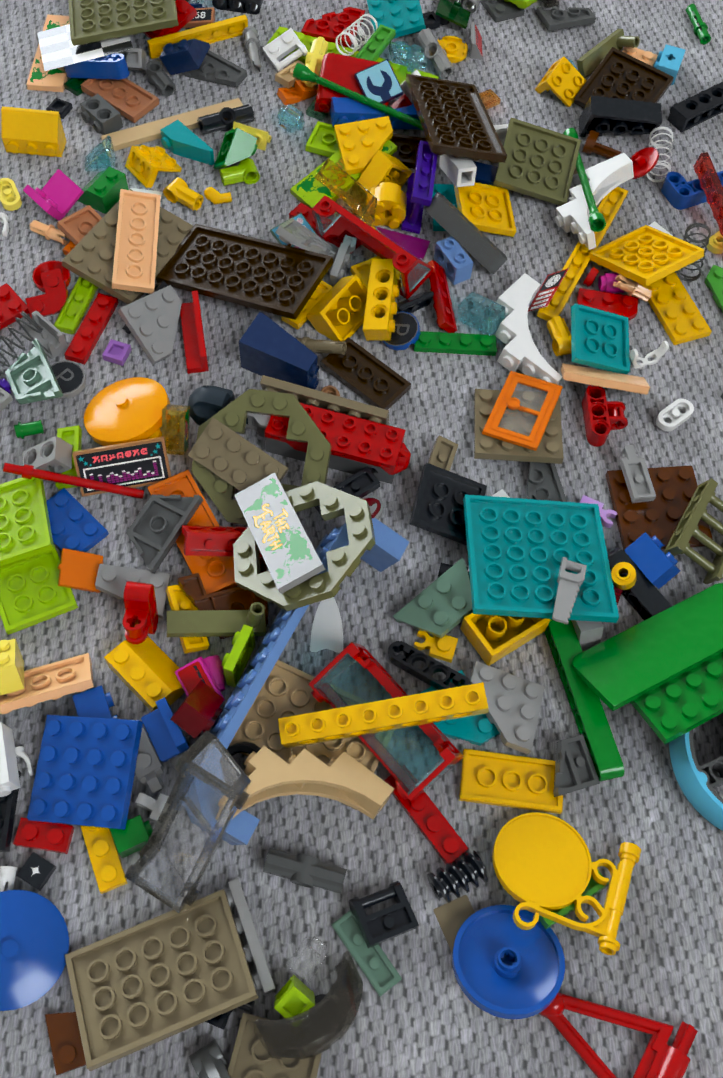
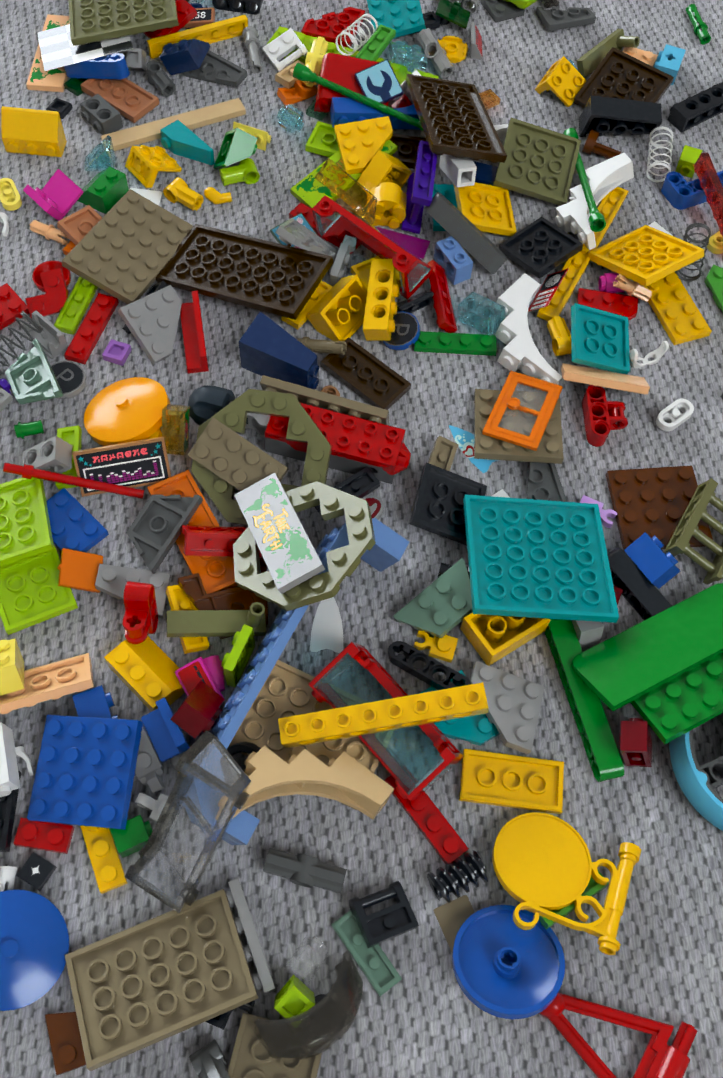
light nougat plate [112,189,161,294] -> none
black piece [197,104,255,135] -> none
light grey piece [552,557,587,624] -> none
dark grey wing [553,734,600,797] -> none
red tile [583,267,599,288] -> none
yellow brick [611,562,637,590] -> none
light grey hinge [620,444,656,503] -> none
red piece [630,147,659,179] -> none
none -> medium azure sticker [449,425,499,473]
none -> black plate [499,217,583,279]
none -> dark red brick [620,718,652,767]
none -> lime brick [675,145,703,178]

